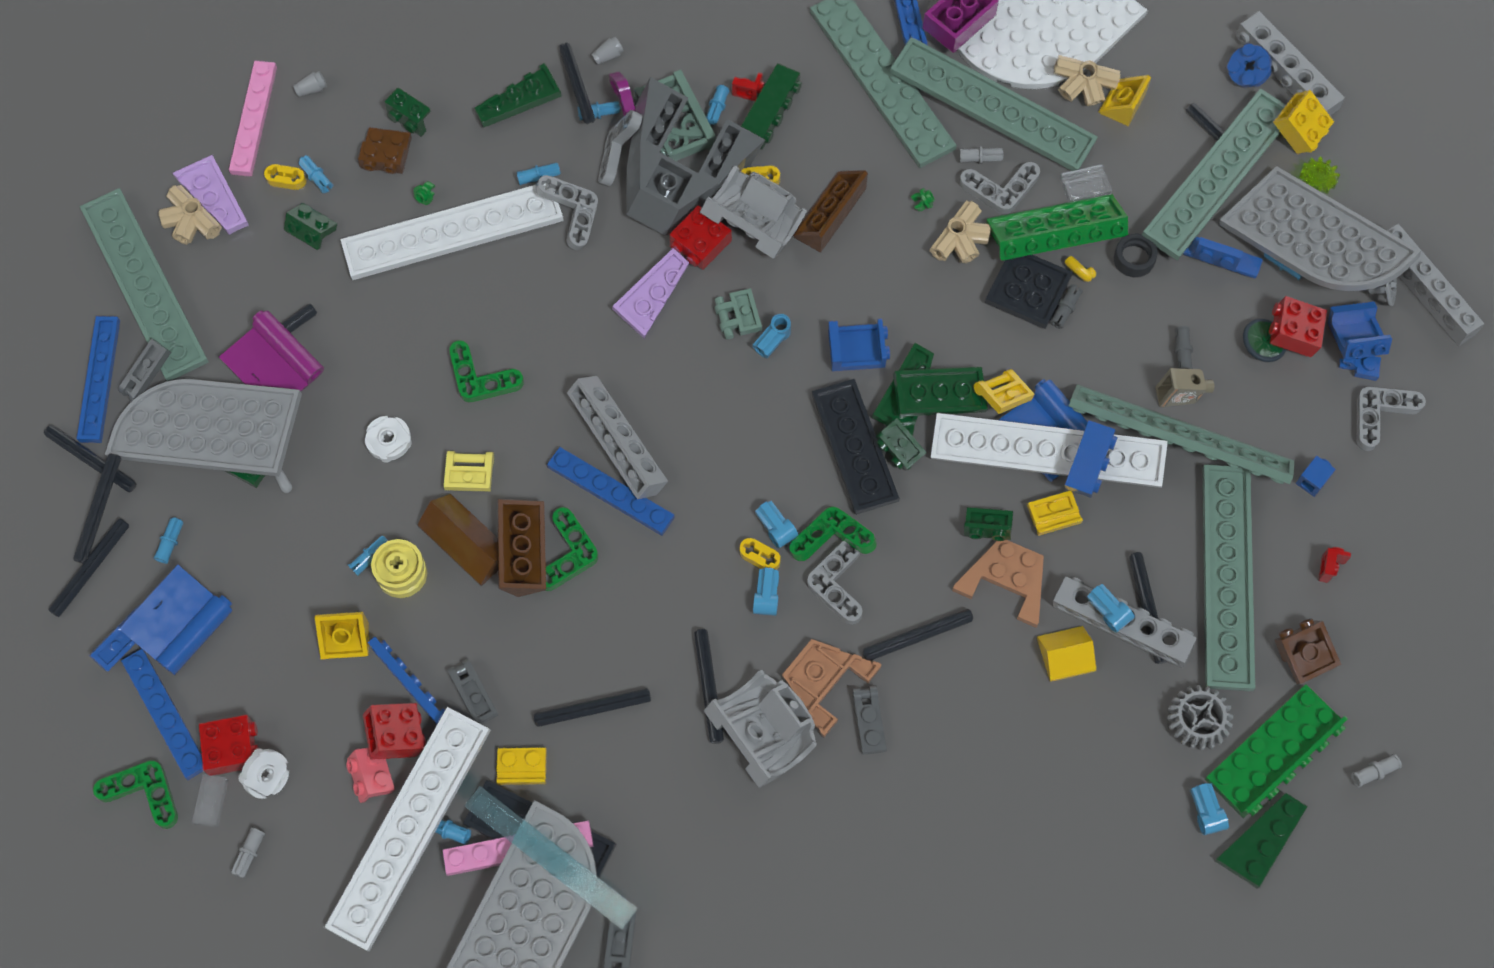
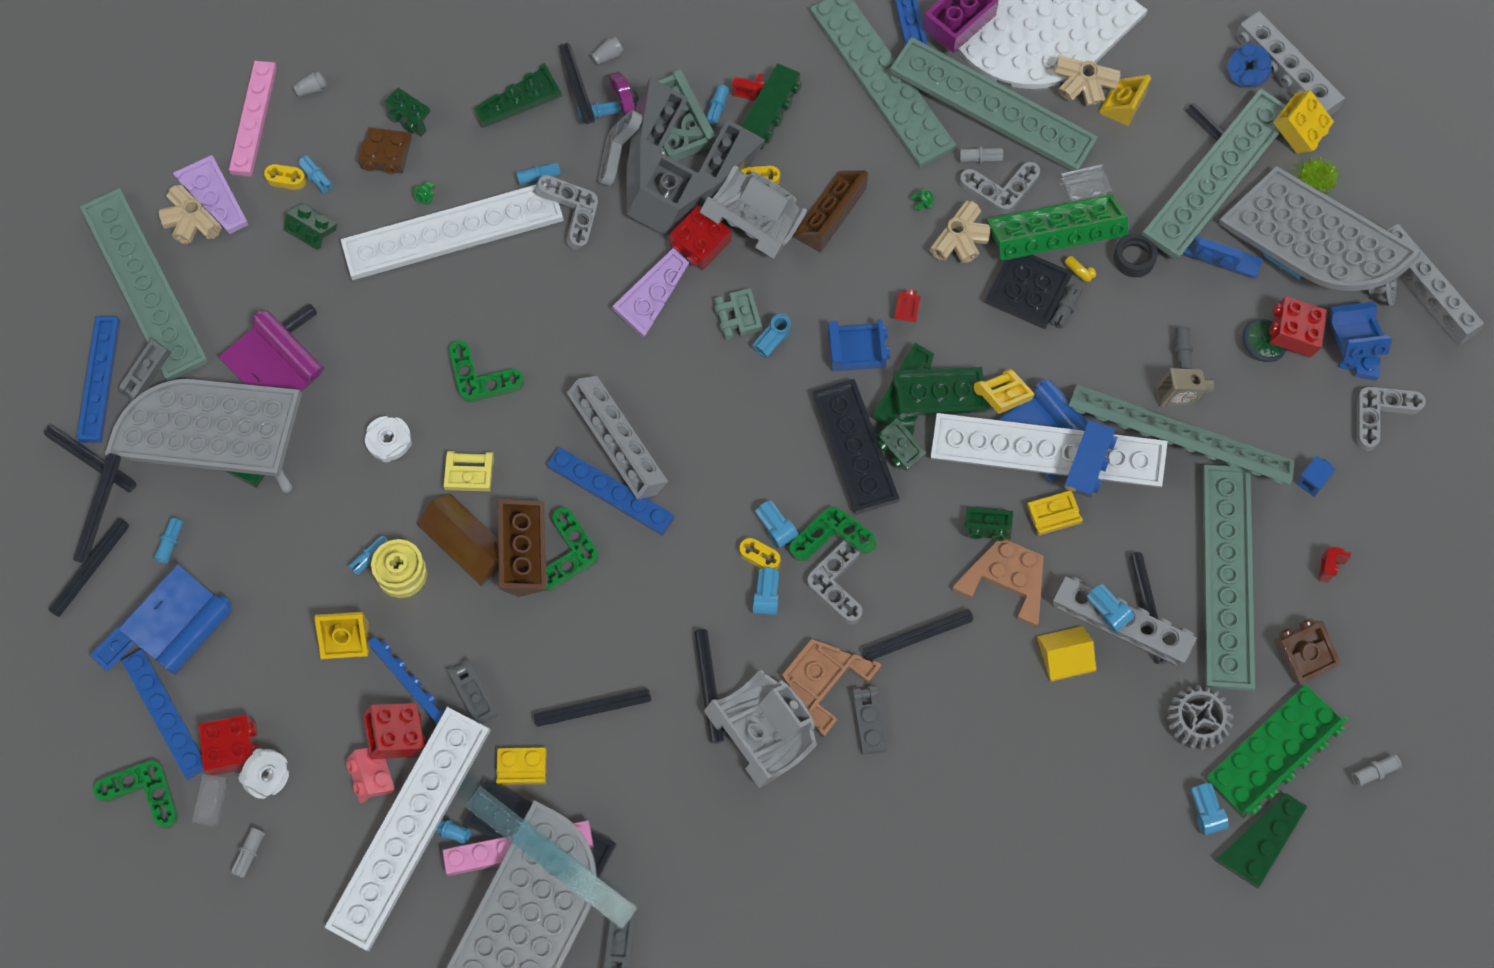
none -> red bracket [894,289,921,322]

